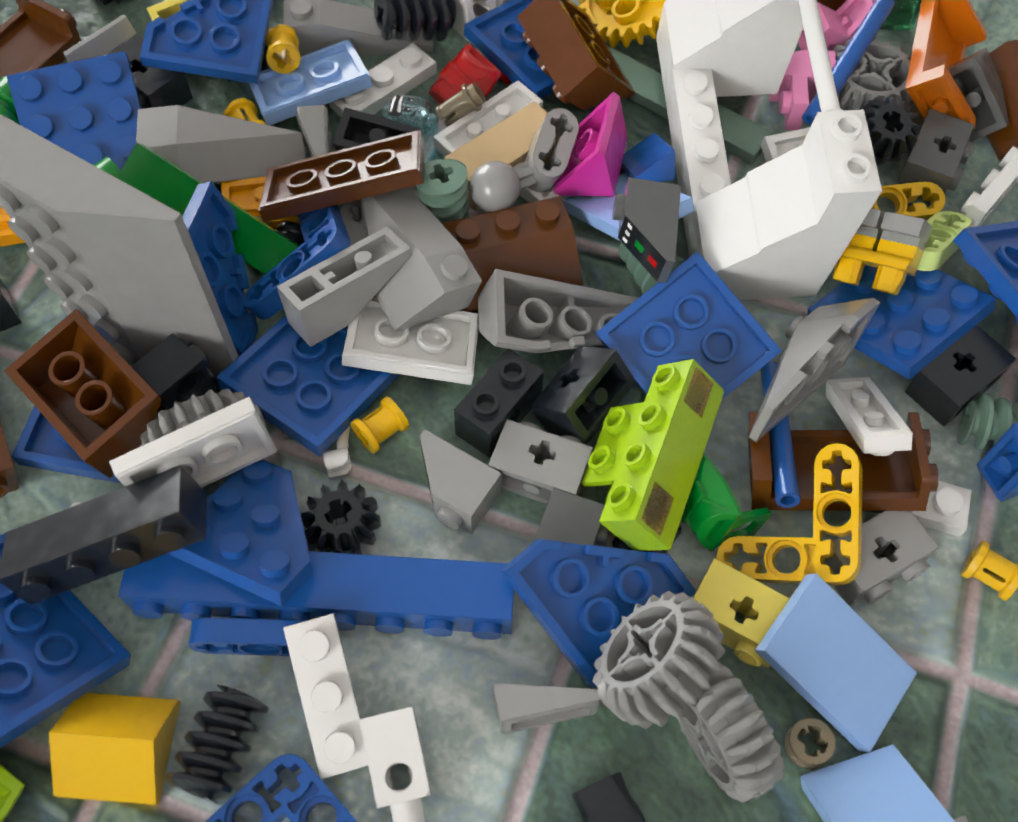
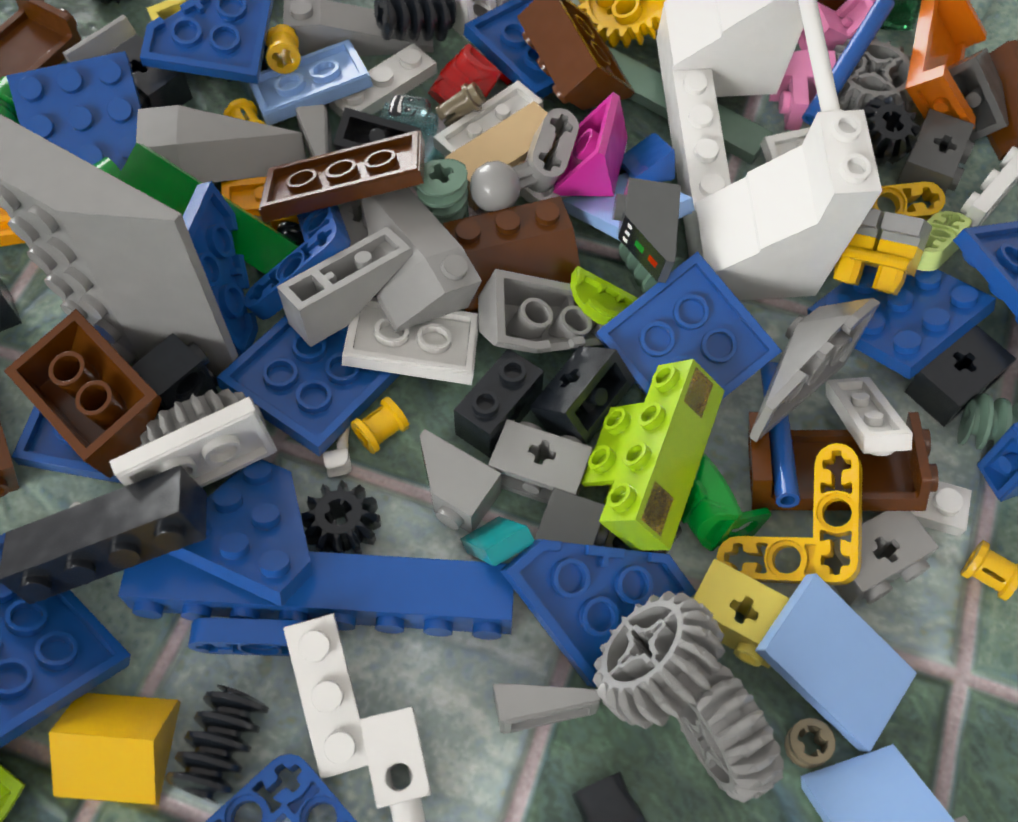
none -> teal tile [460,516,535,566]
none -> lime tile [570,266,638,325]

